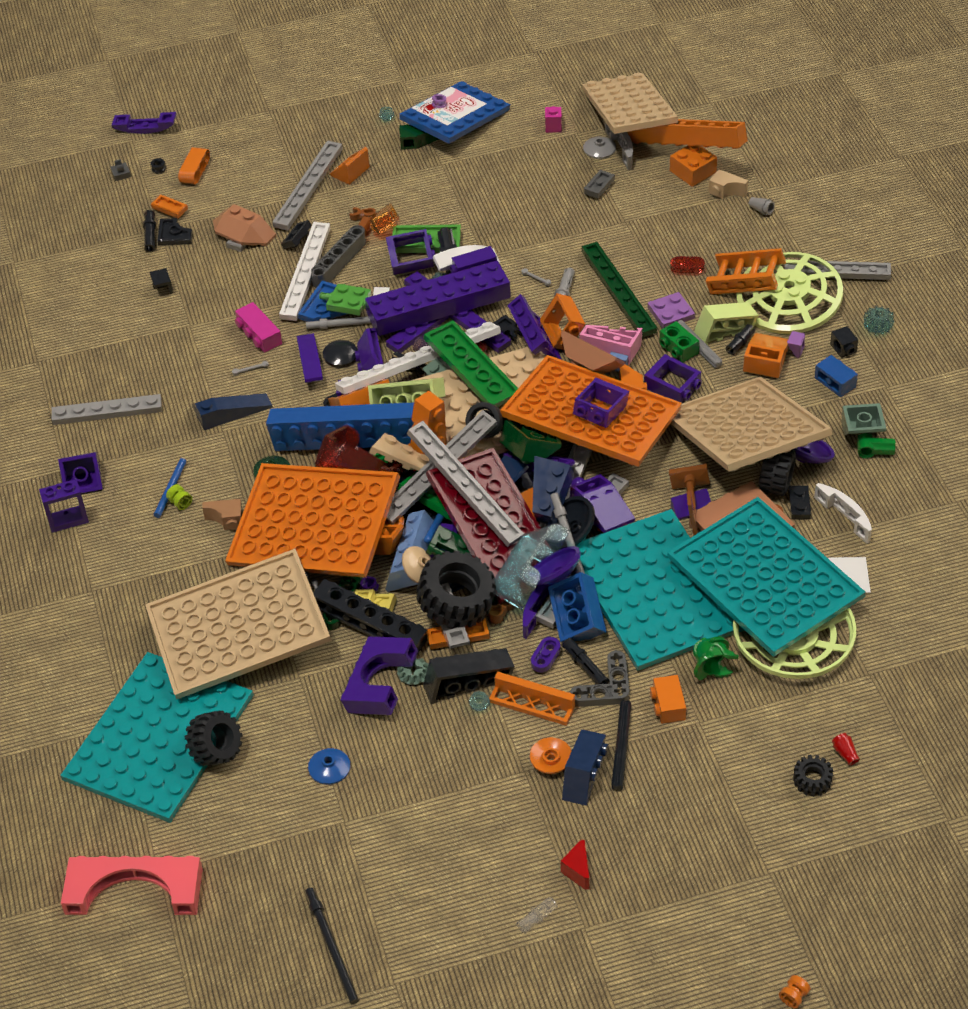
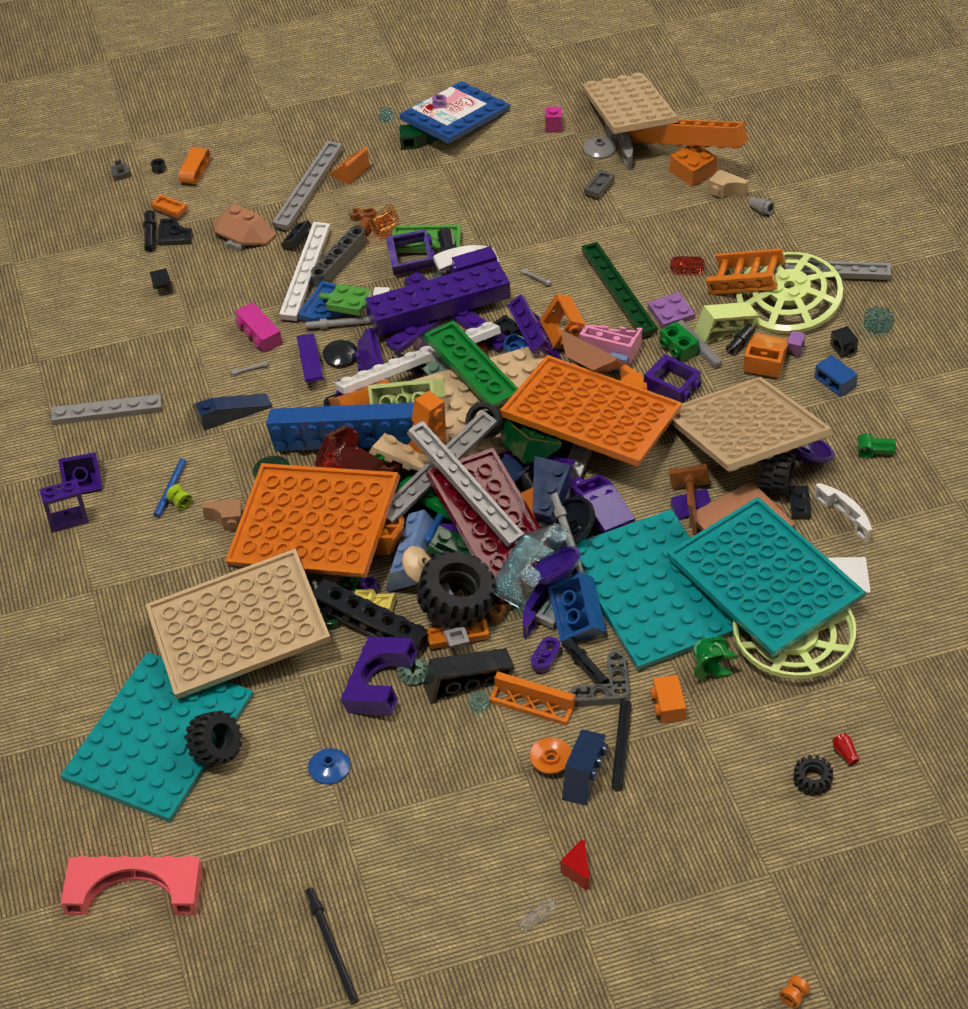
dark purple slope [111,112,177,134] -> none
light grey pin [554,268,575,296] -> none
dark purple window [573,378,629,428] -> none
light grey plate [608,473,629,495] -> none
sand green slope [841,403,887,435] -> none
none -> blue hair [503,334,528,353]

